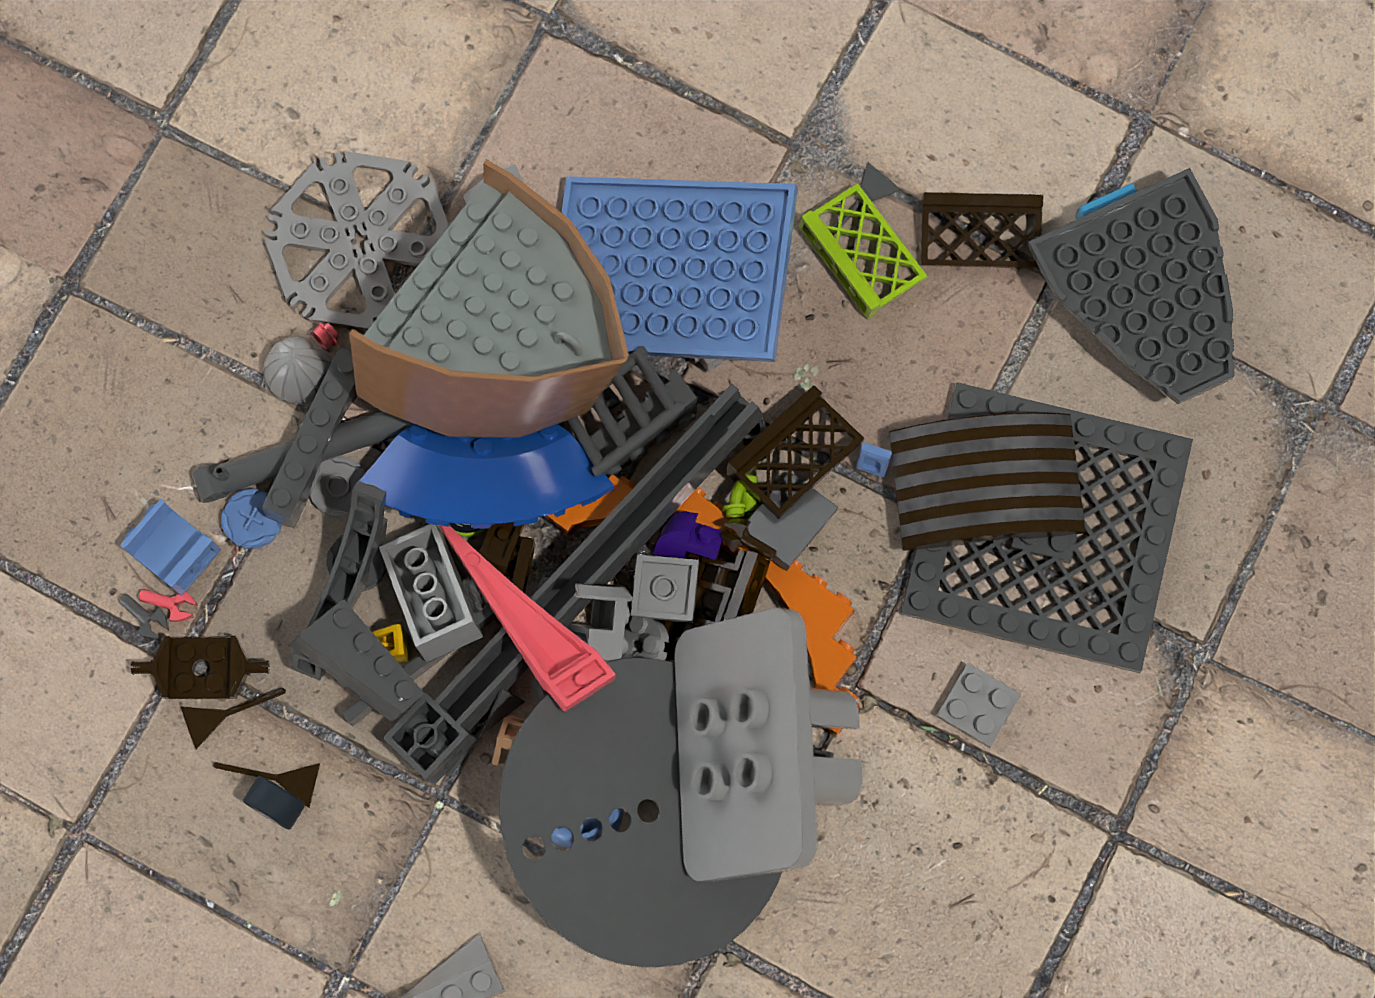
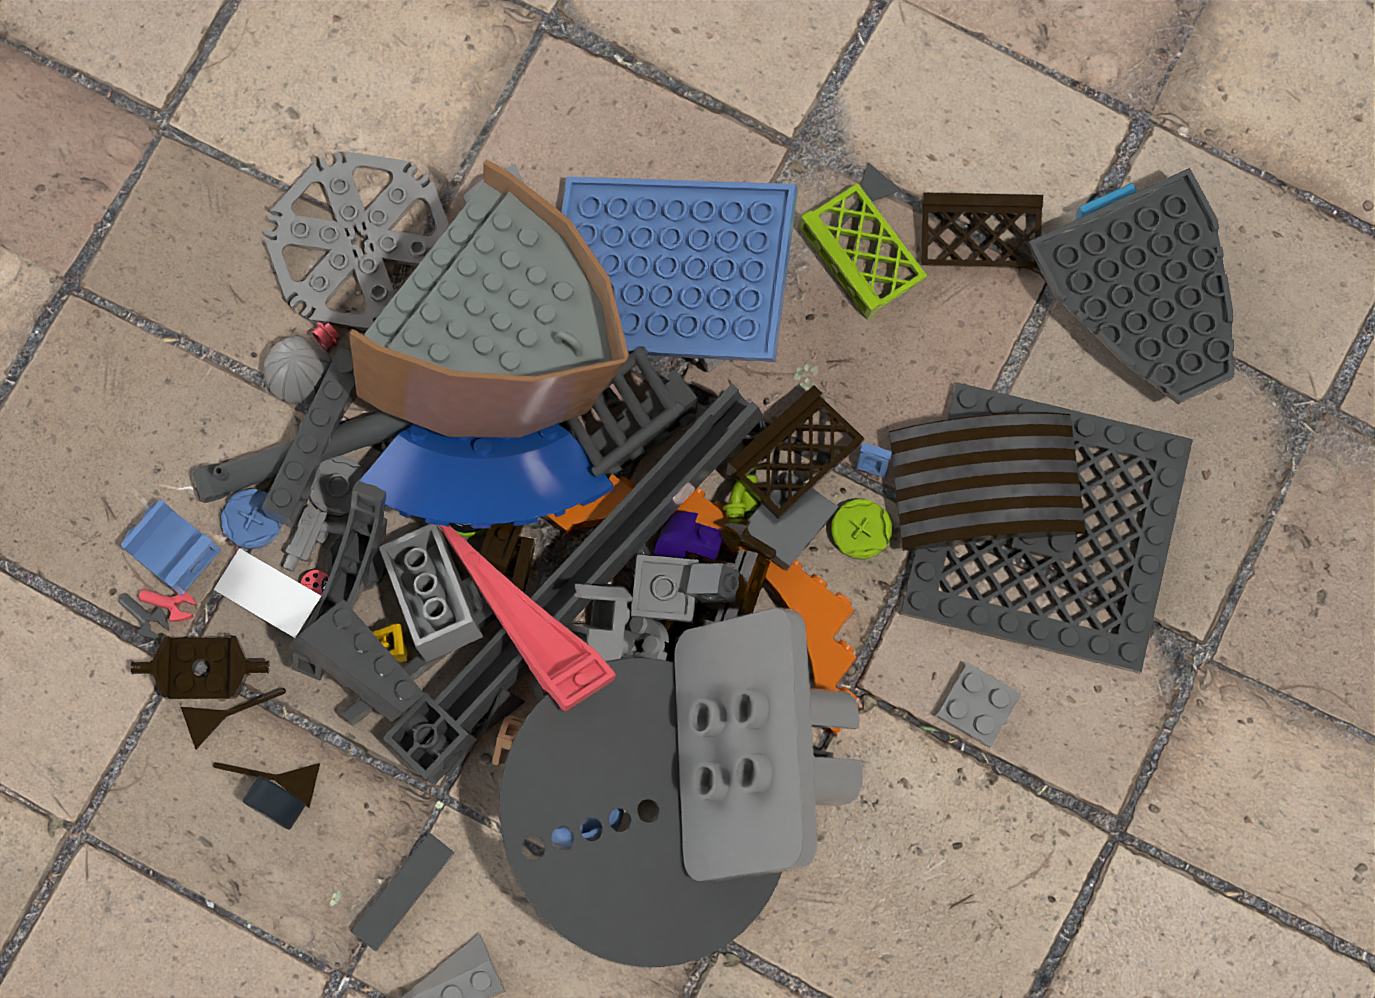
none -> white sticker [213,548,321,638]
none -> light grey piece [283,505,347,572]
none -> coral tile [301,570,329,602]
none -> dark grey tile [351,833,455,952]
none -> dark grey brick [687,563,739,603]
none -> lime tile [831,499,892,560]

